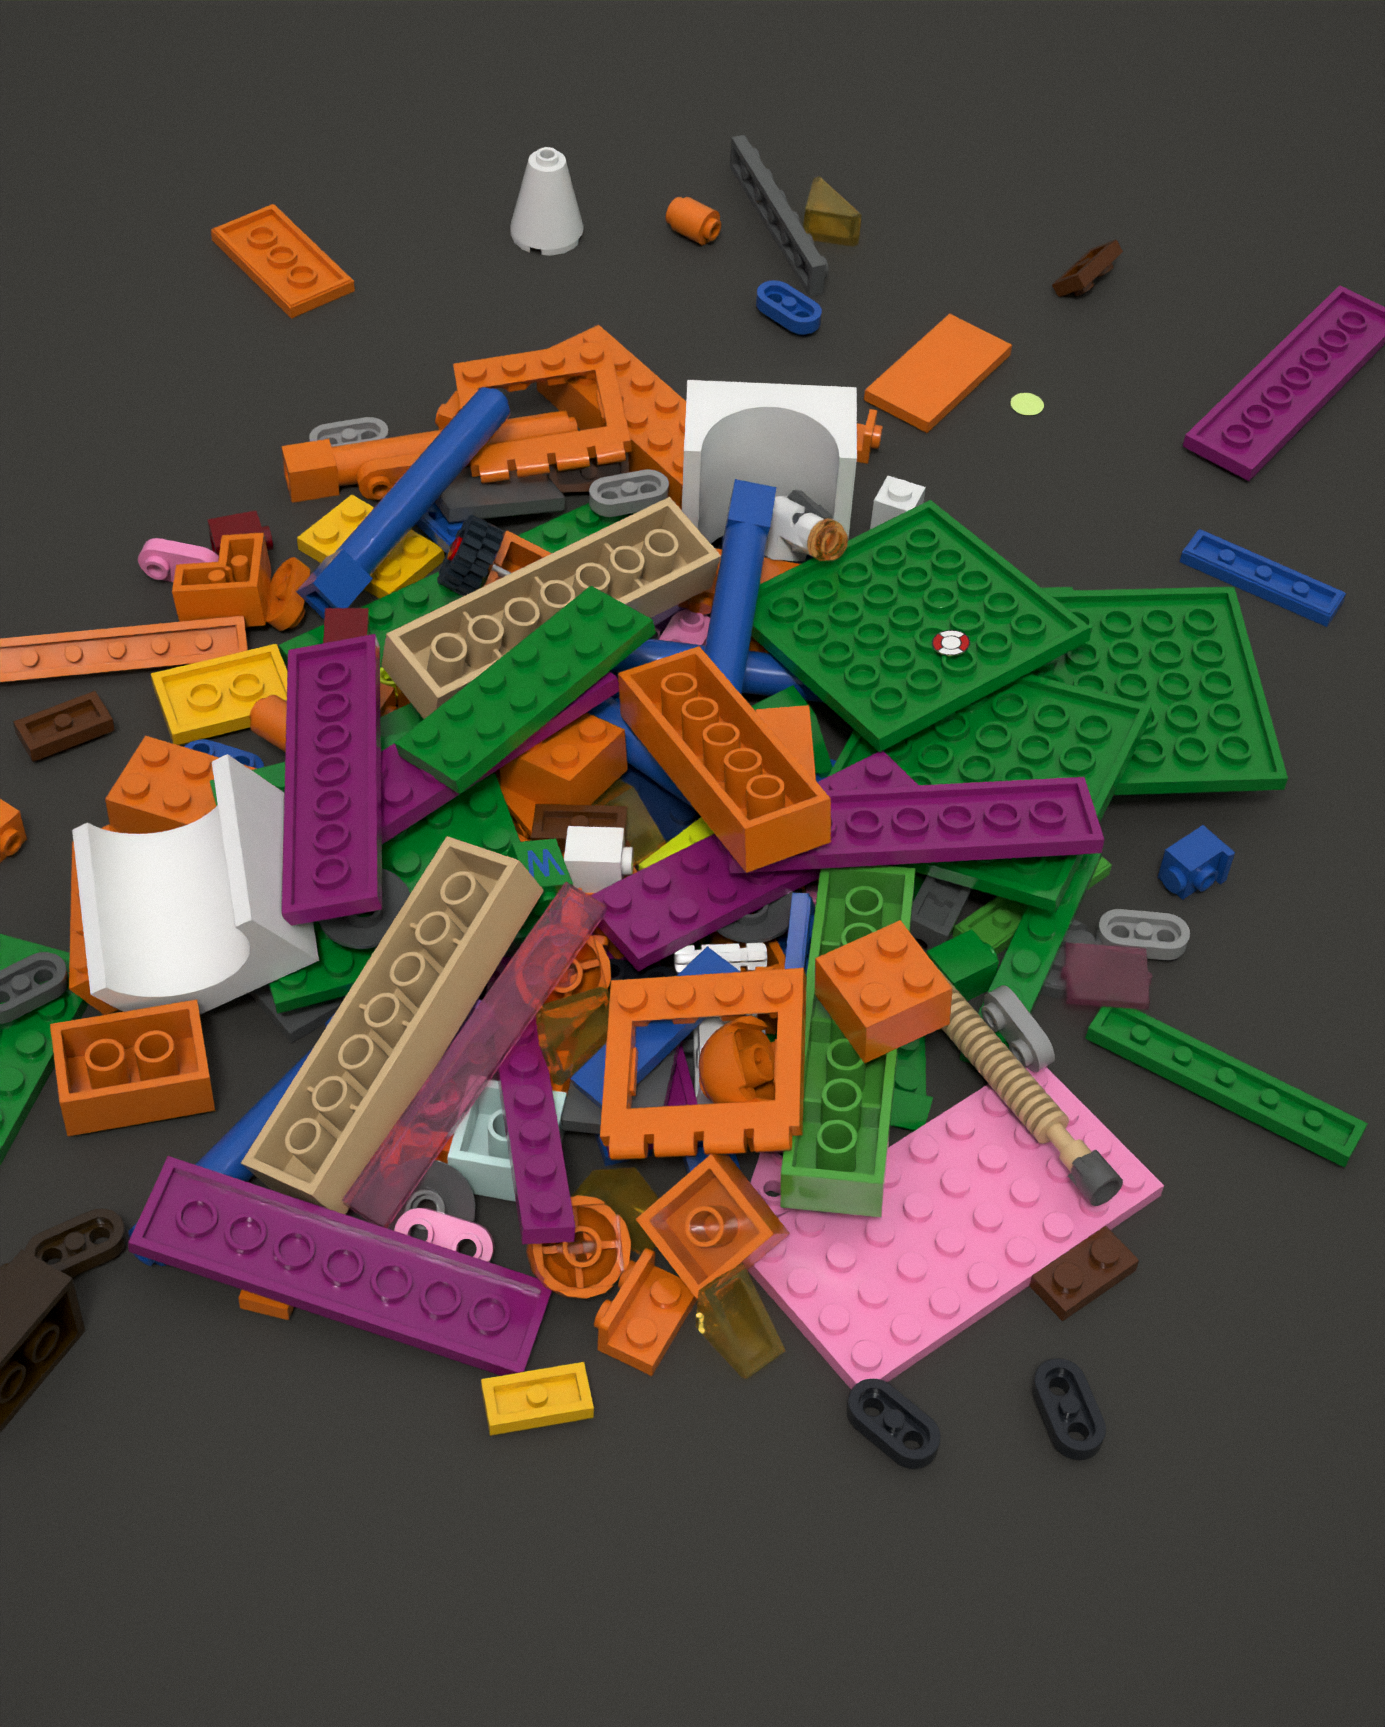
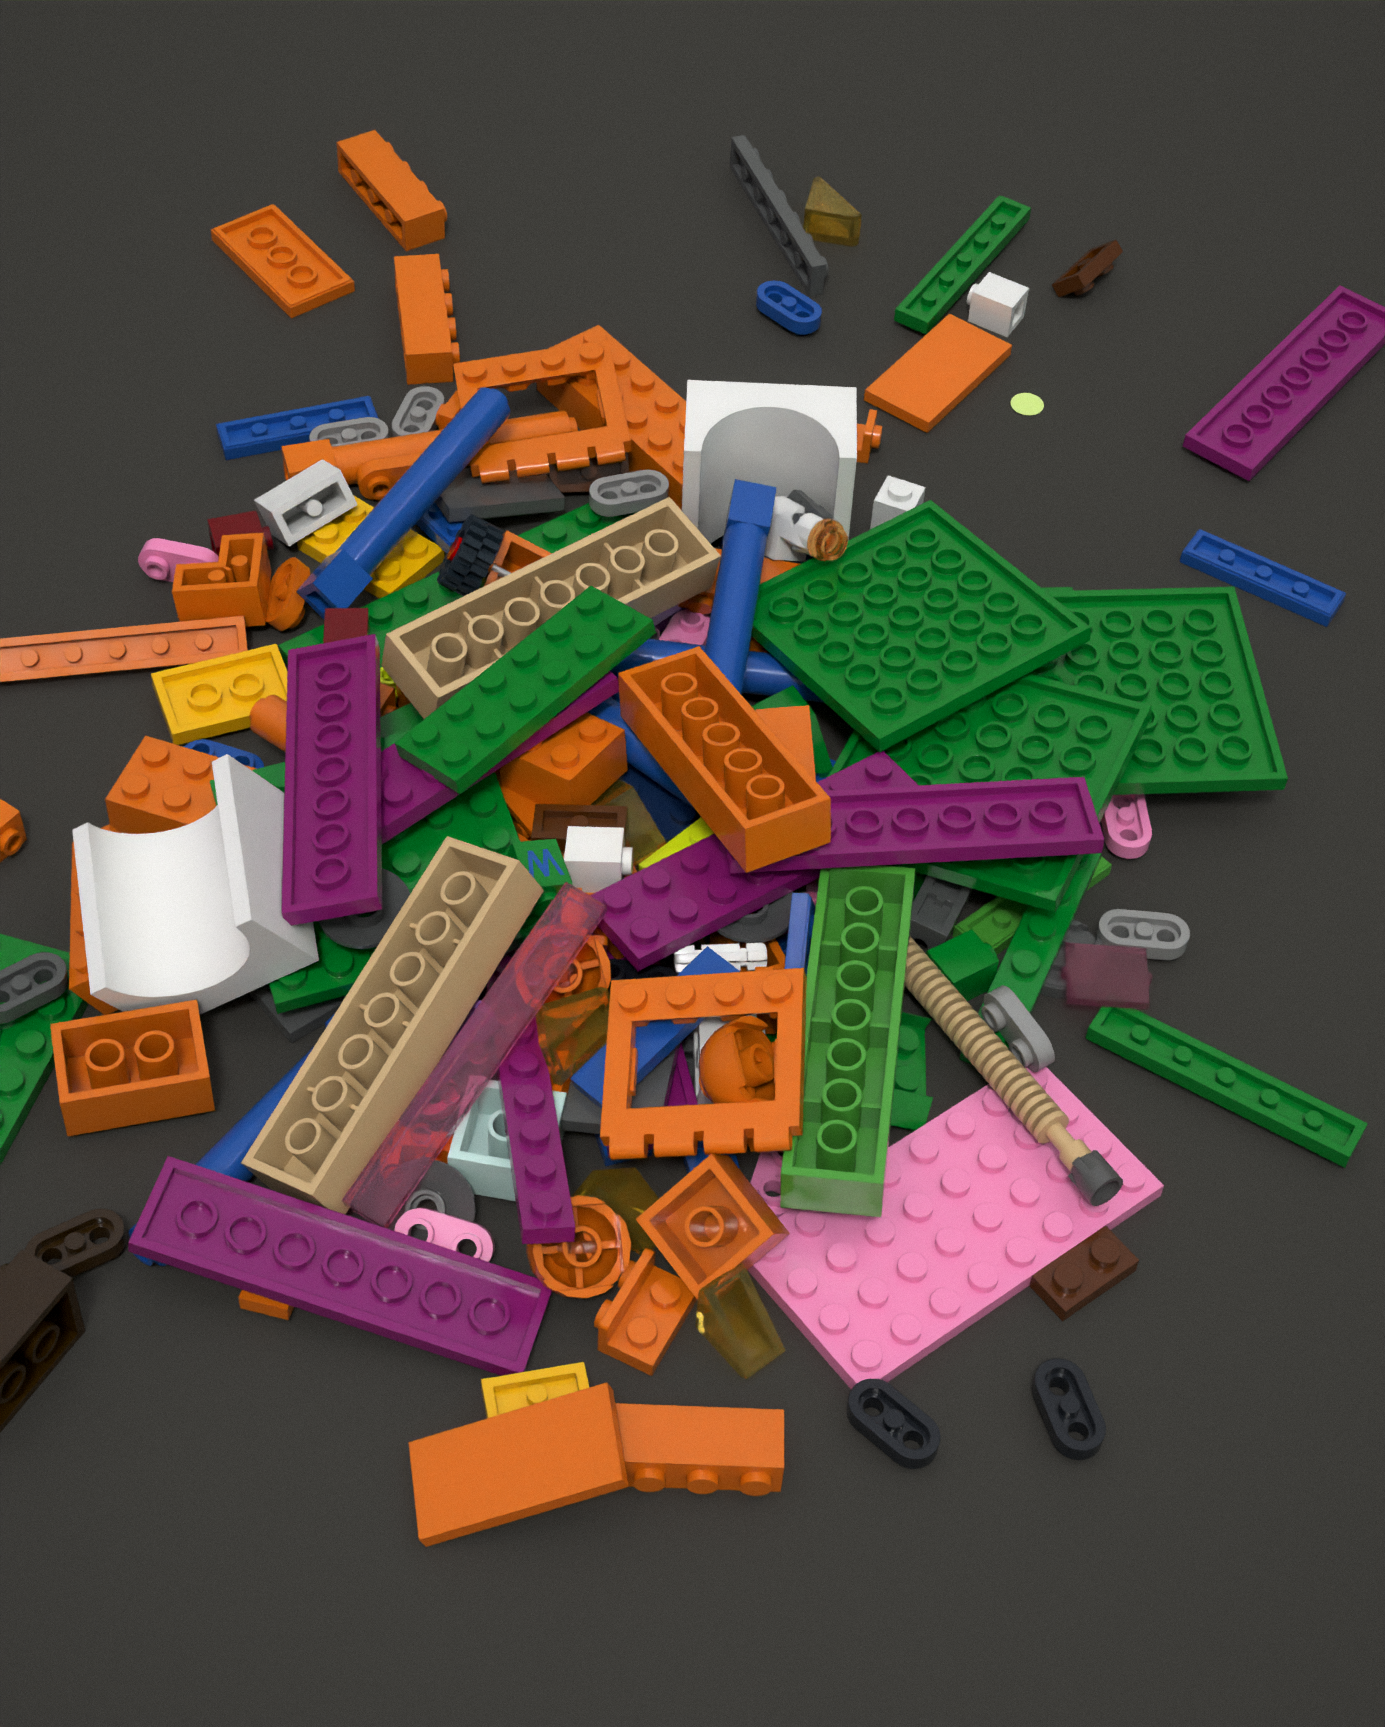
reddish brown plate [13,691,115,762] -> none
white cone [510,147,583,256] -> none
orange brick [665,197,722,245] -> none
orange brick [815,920,953,1063] -> none
sticker [932,630,970,656] -> none
blue brick [1157,825,1235,900] -> none
none -> blue tile [216,396,379,460]
none -> white brick [254,459,358,546]
none -> orange brick [336,130,447,251]
none -> light grey plate [392,386,444,437]
none -> orange brick [394,254,460,385]
none -> orange tile [409,1382,629,1547]
none -> orange brick [615,1403,784,1496]
none -> green plate [894,195,1031,334]
none -> white brick [967,272,1029,337]
none -> bright pink plate [1101,794,1152,859]

